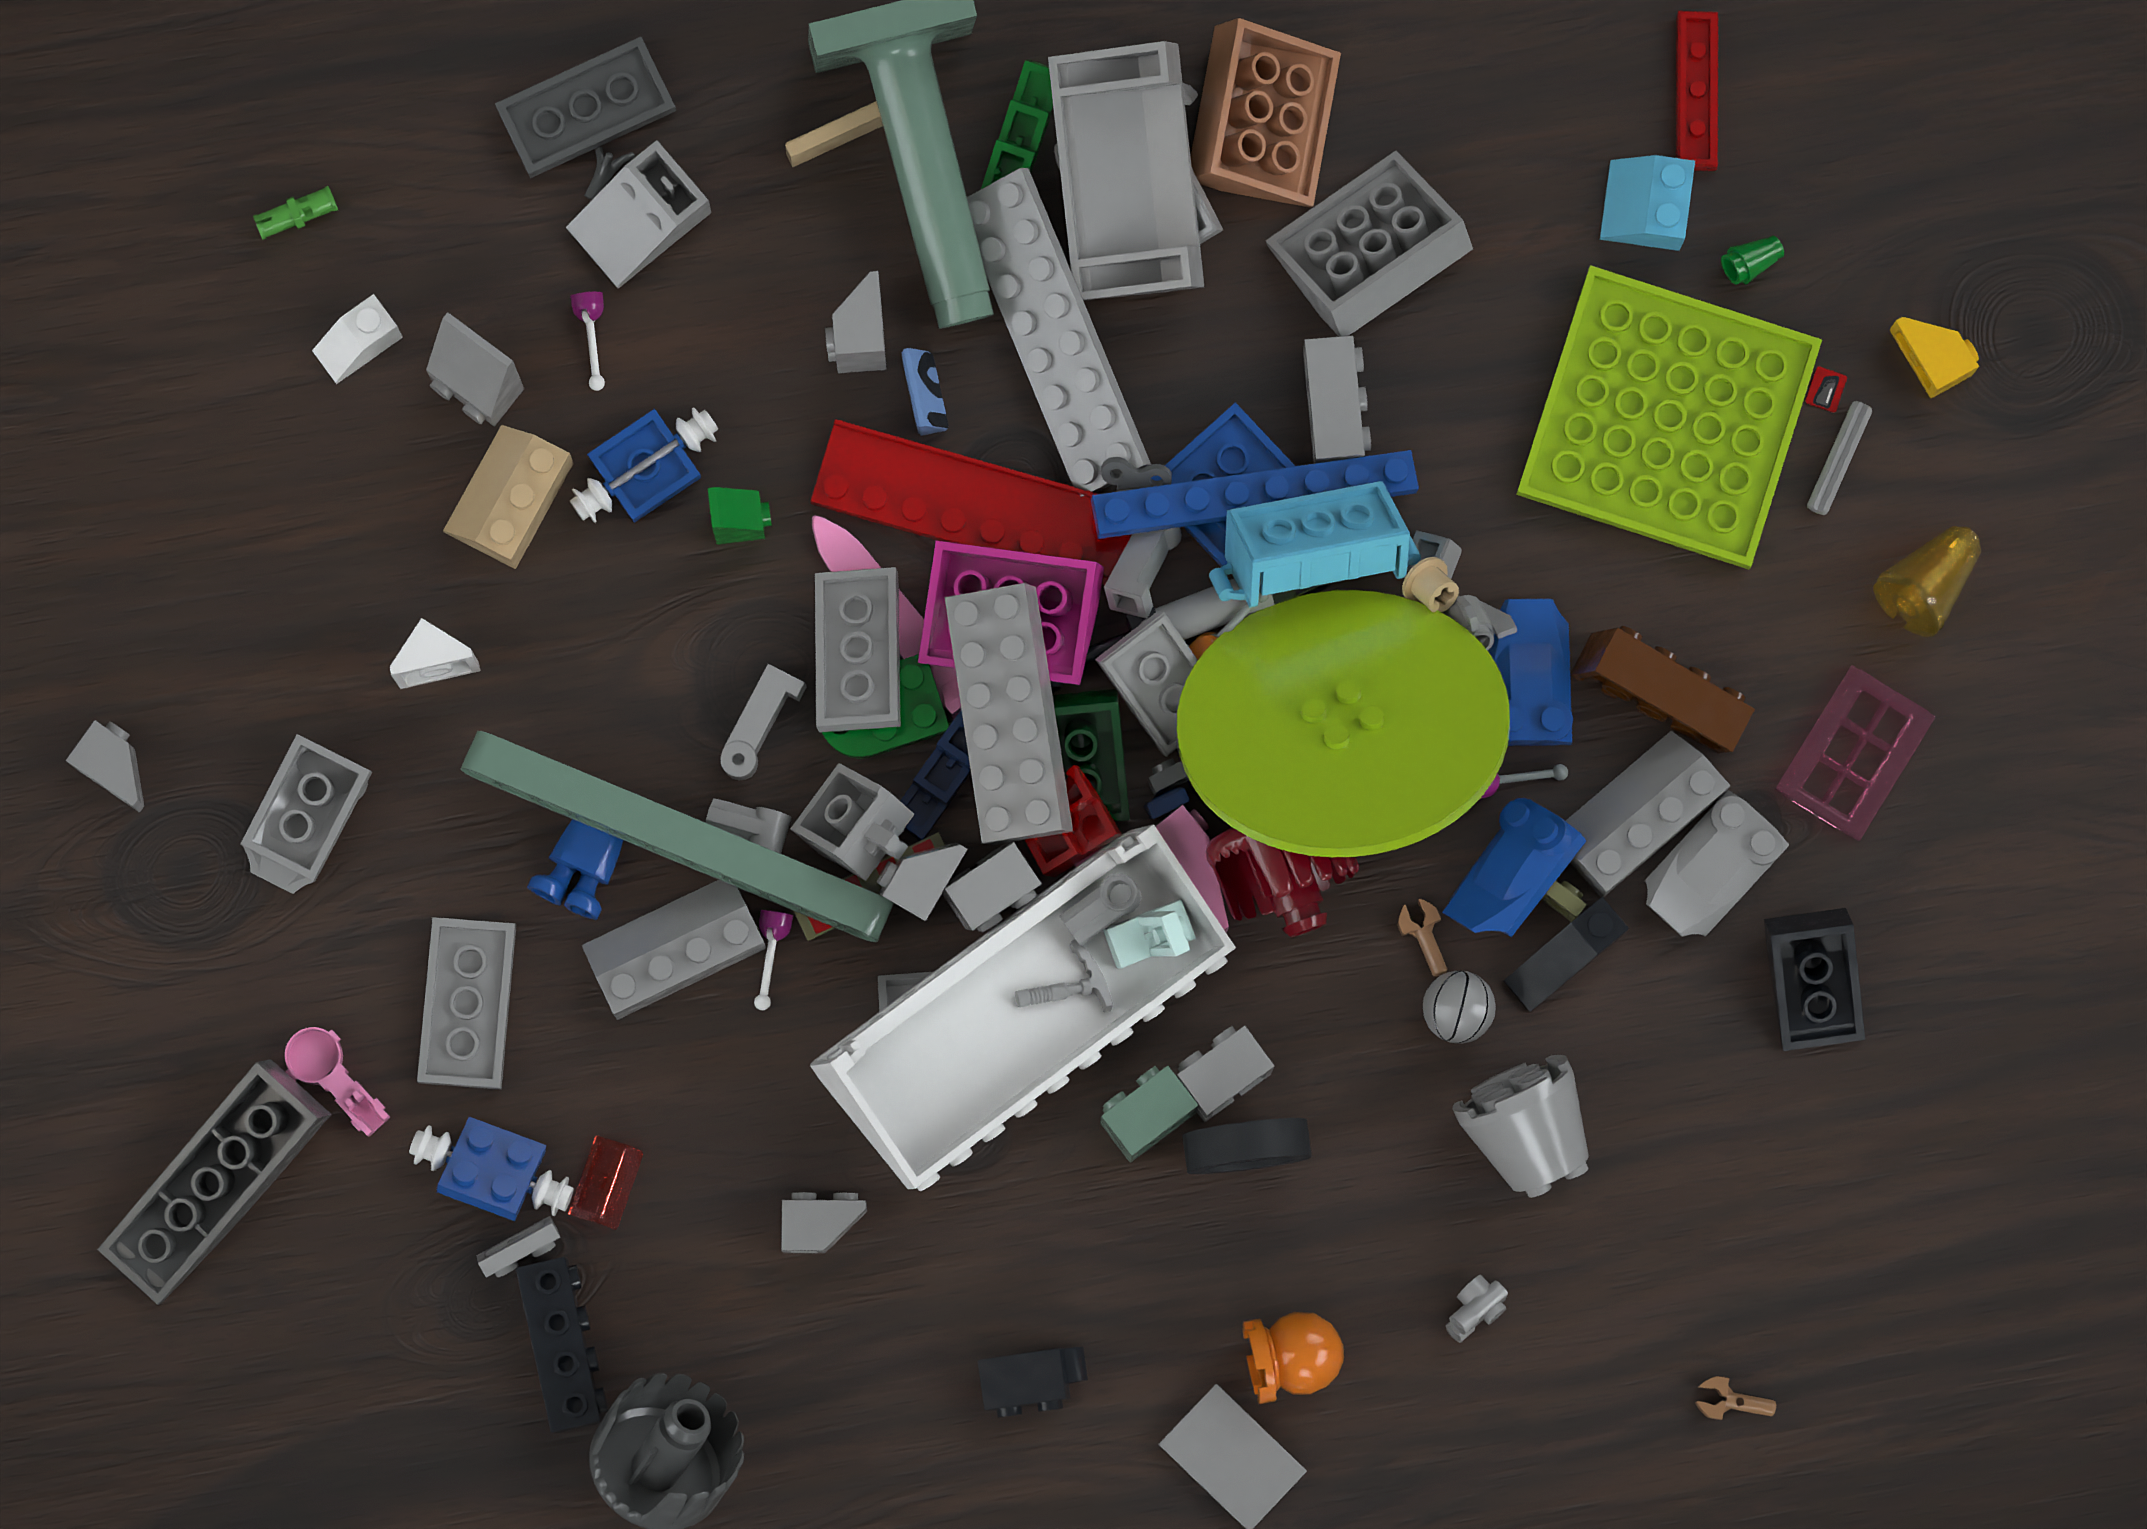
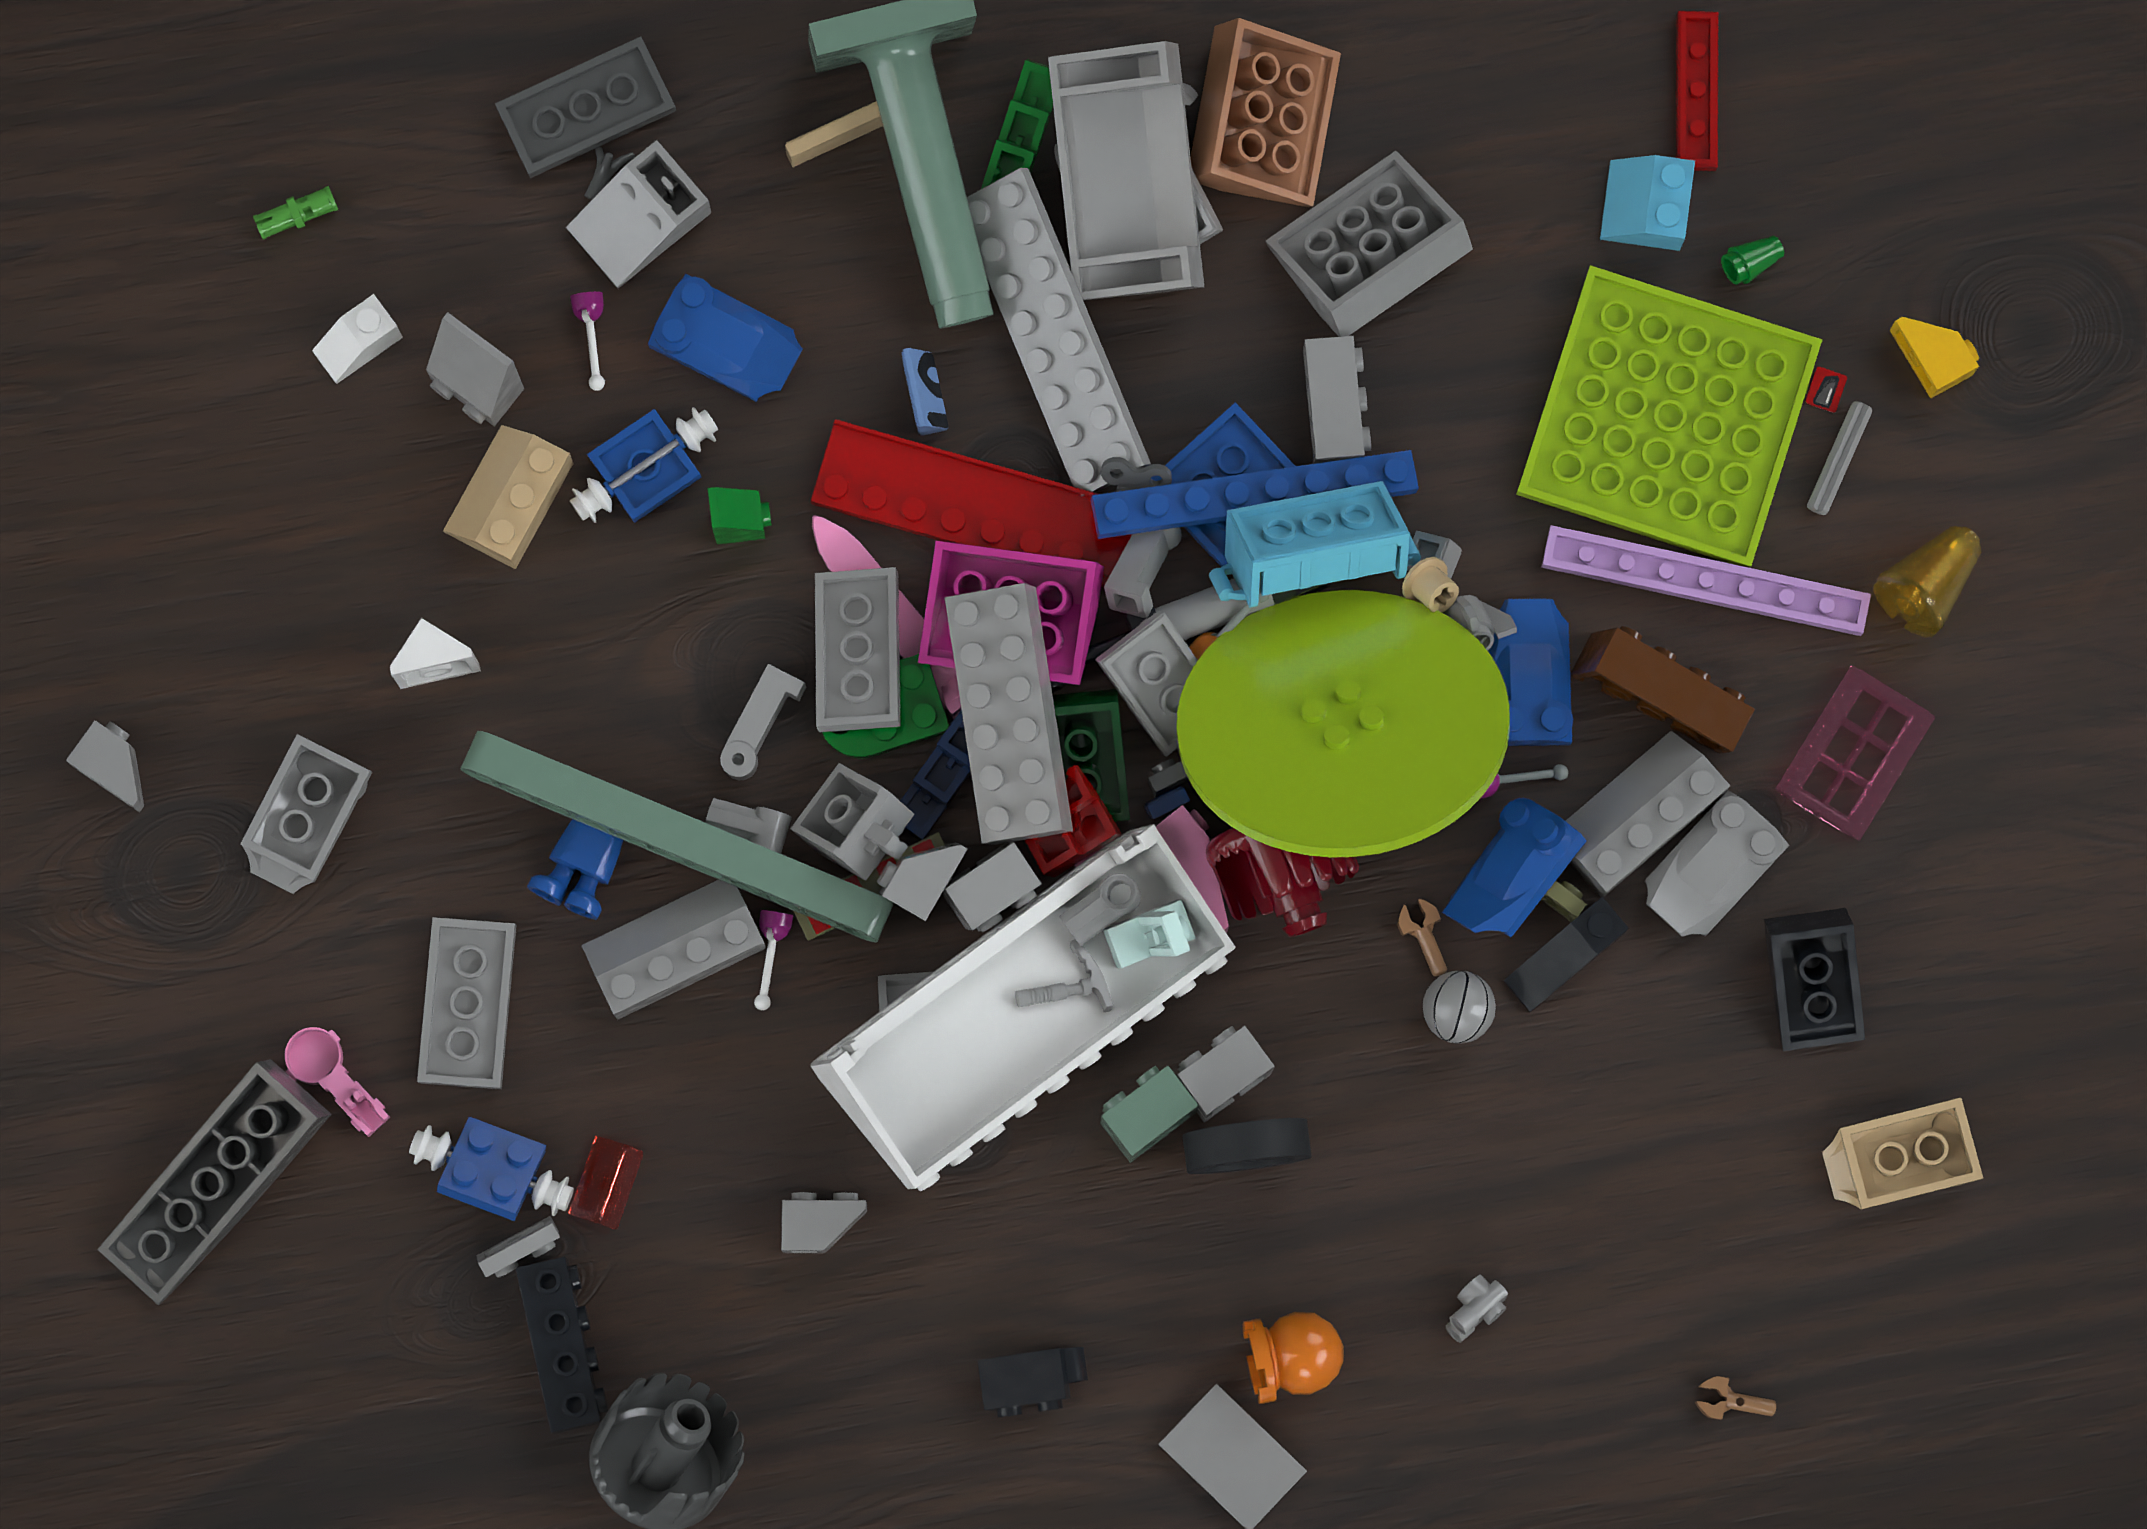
light grey slope [825,271,886,373] -> none
light grey cone [1452,1055,1589,1198] -> none
none -> blue slope [648,274,803,402]
none -> lavender plate [1541,525,1871,636]
none -> tan slope [1822,1098,1983,1210]

